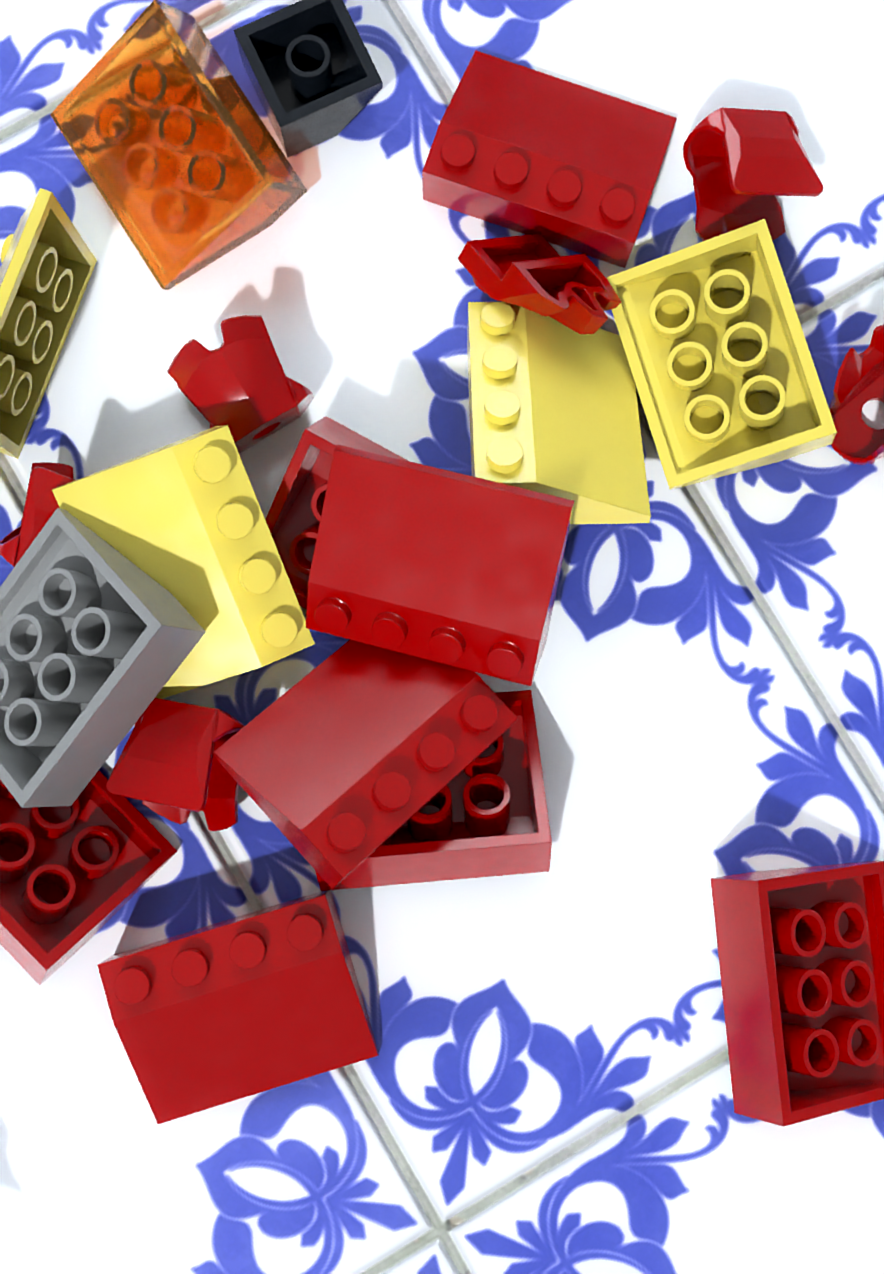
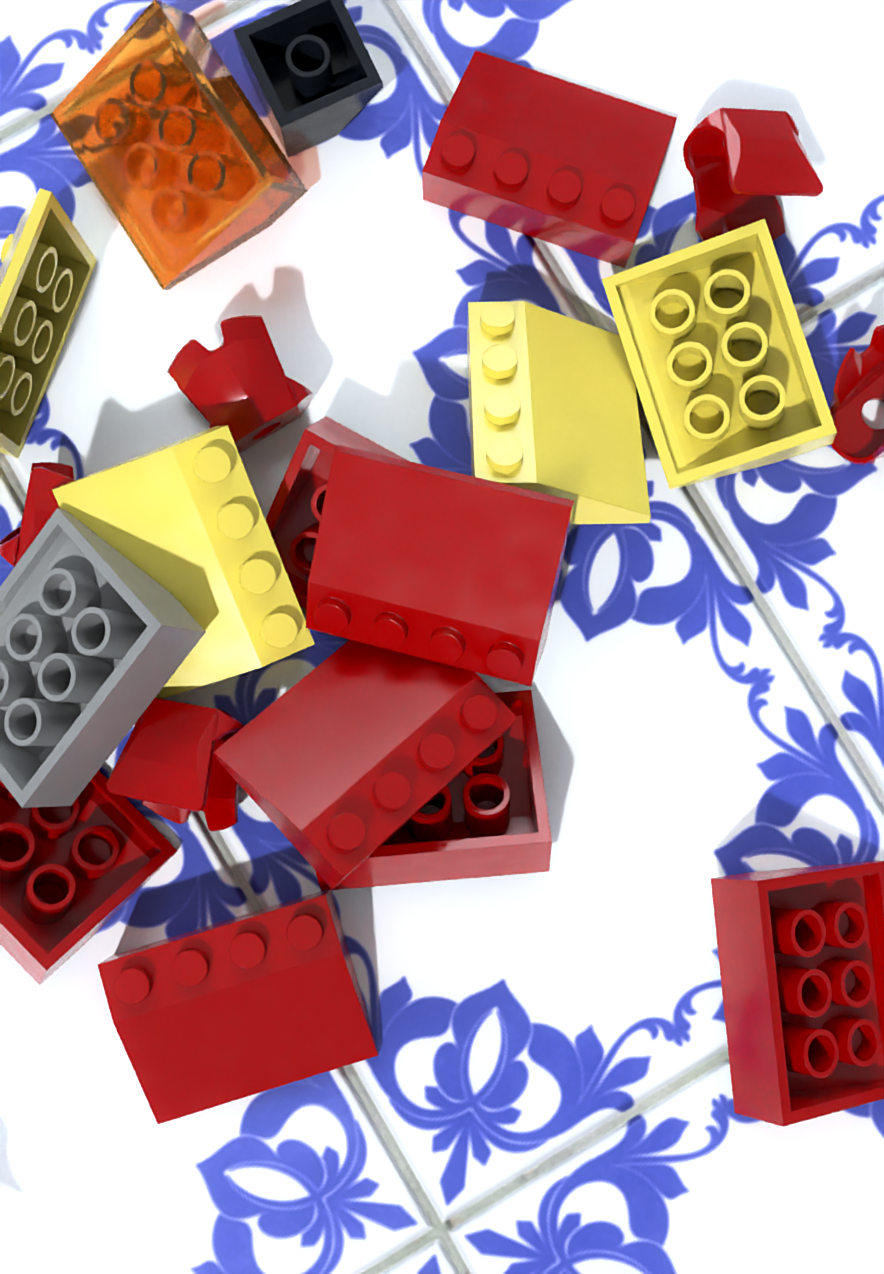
red plate [458,233,621,334] -> none

